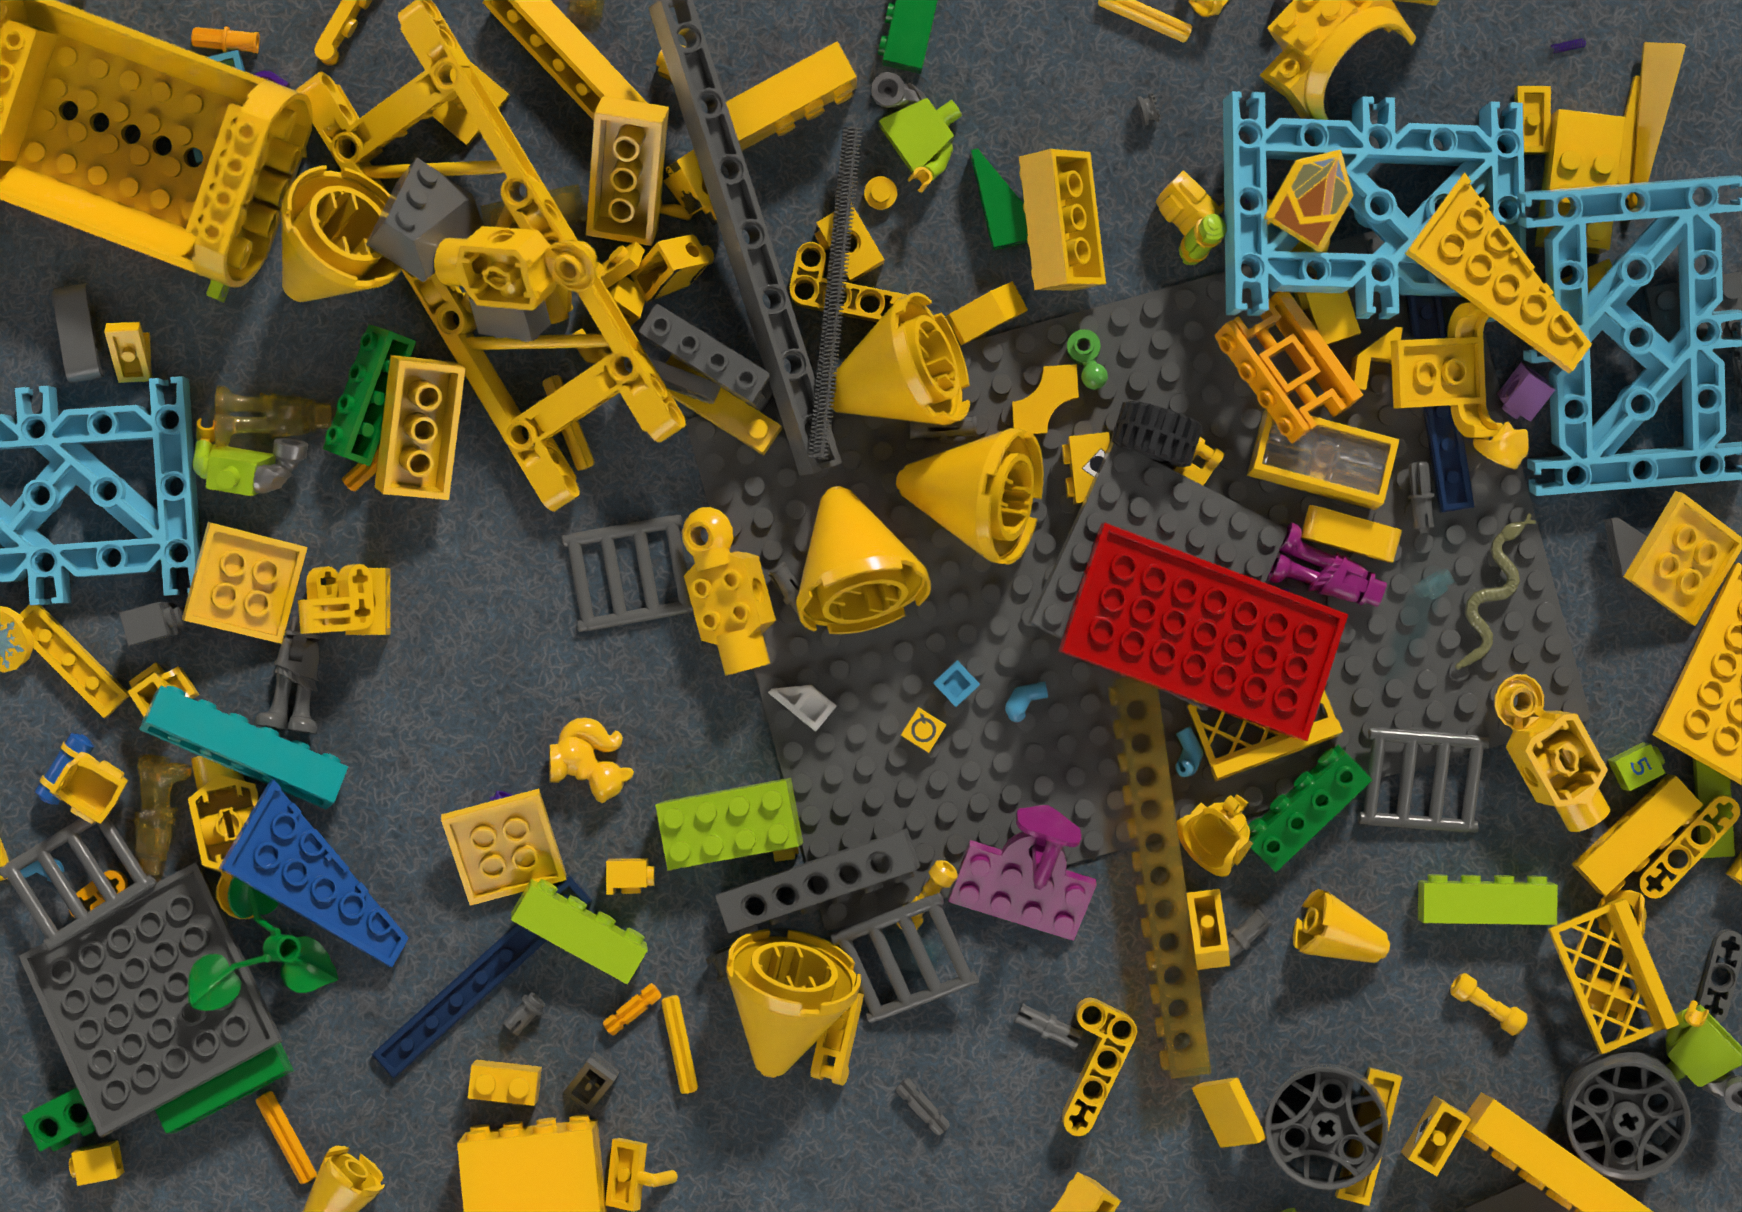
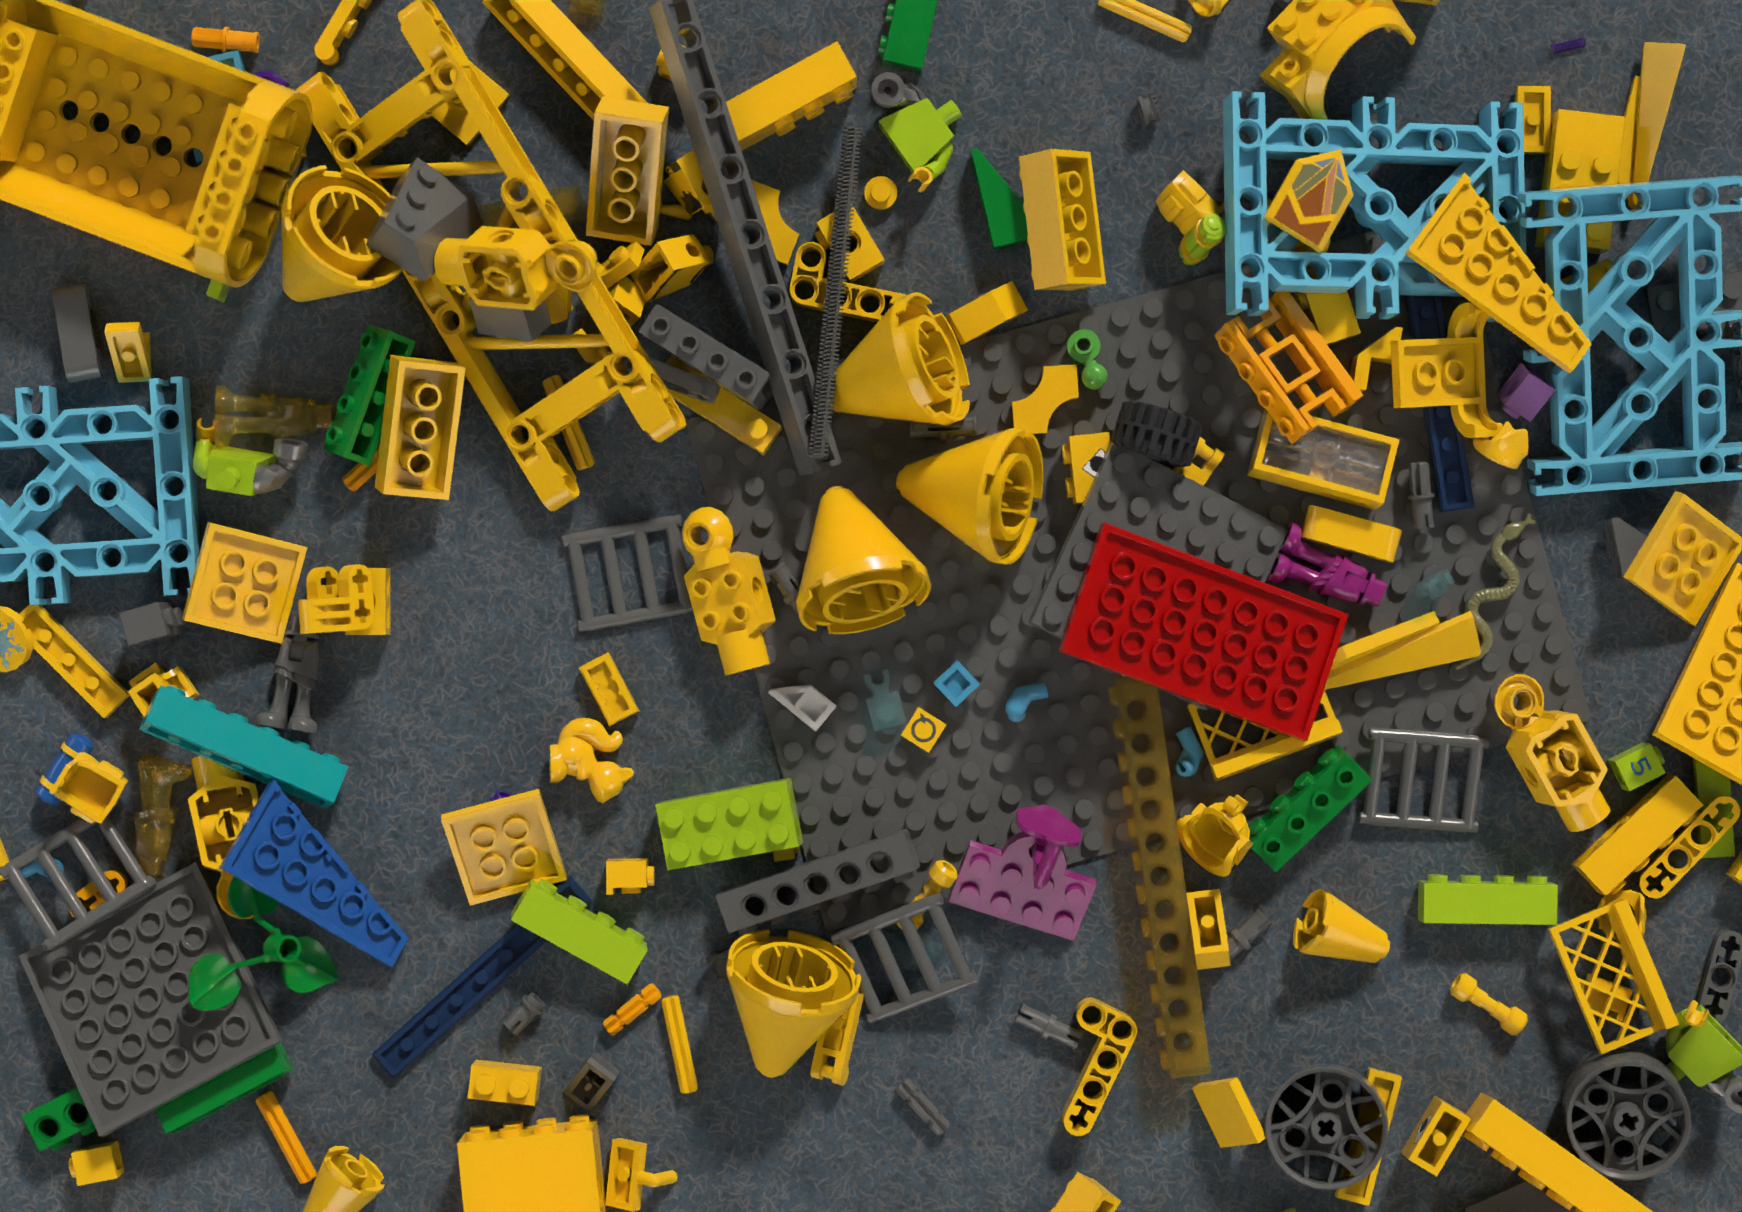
none -> yellow plate [579,652,640,727]
none -> yellow tile [751,180,800,266]
none -> clear light blue plate [864,669,907,731]
none -> yellow wedge [1324,611,1481,690]

